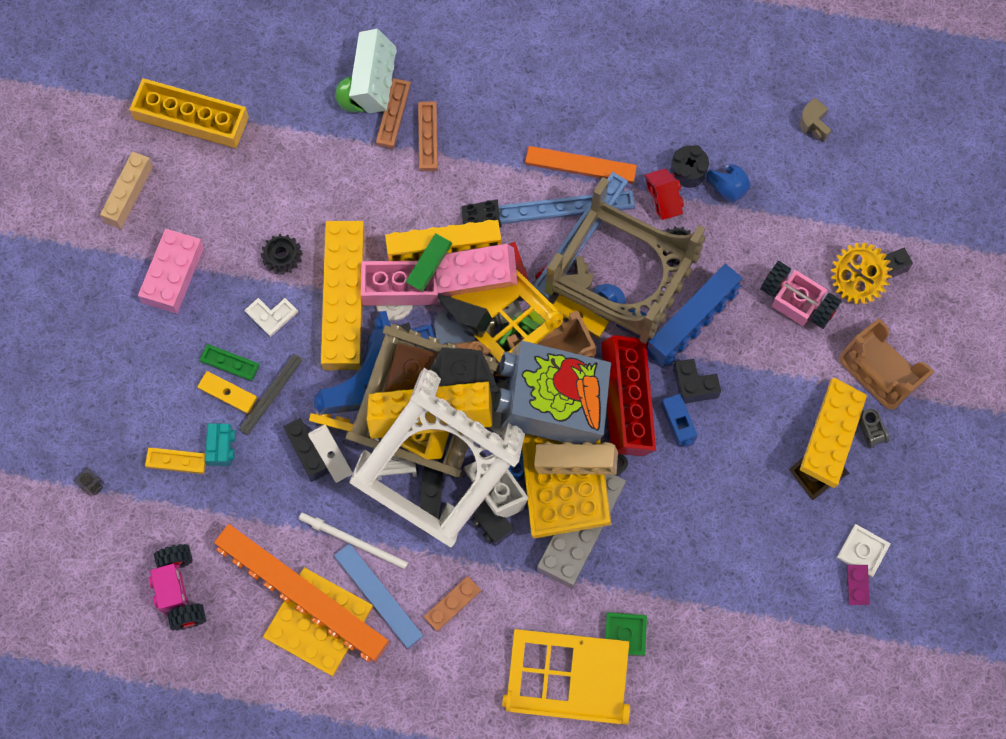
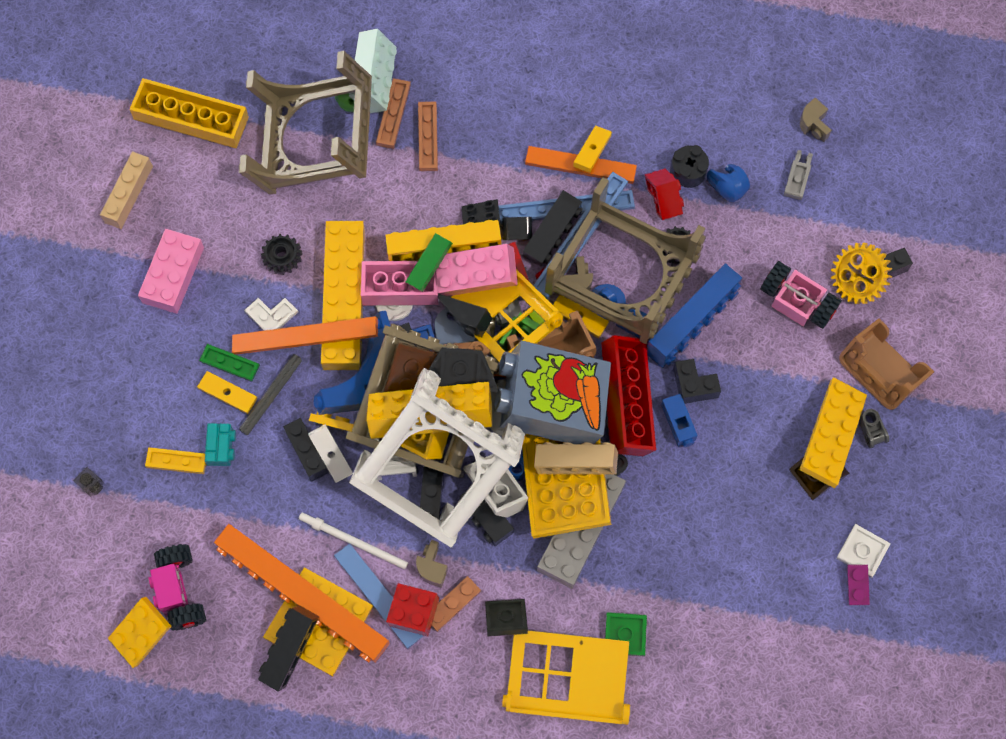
none -> yellow plate [108,597,172,668]
none -> orange tile [232,316,378,355]
none -> dark tan arch [239,51,372,194]
none -> black brick [258,605,319,692]
none -> red brick [386,583,439,637]
none -> dark tan brick [416,540,448,588]
none -> pearl dark grey tile [485,599,528,637]
none -> black piece [502,217,533,240]
none -> black brick [522,190,583,267]
none -> yellow tile [573,125,612,173]
none -> light grey hinge [783,150,813,200]

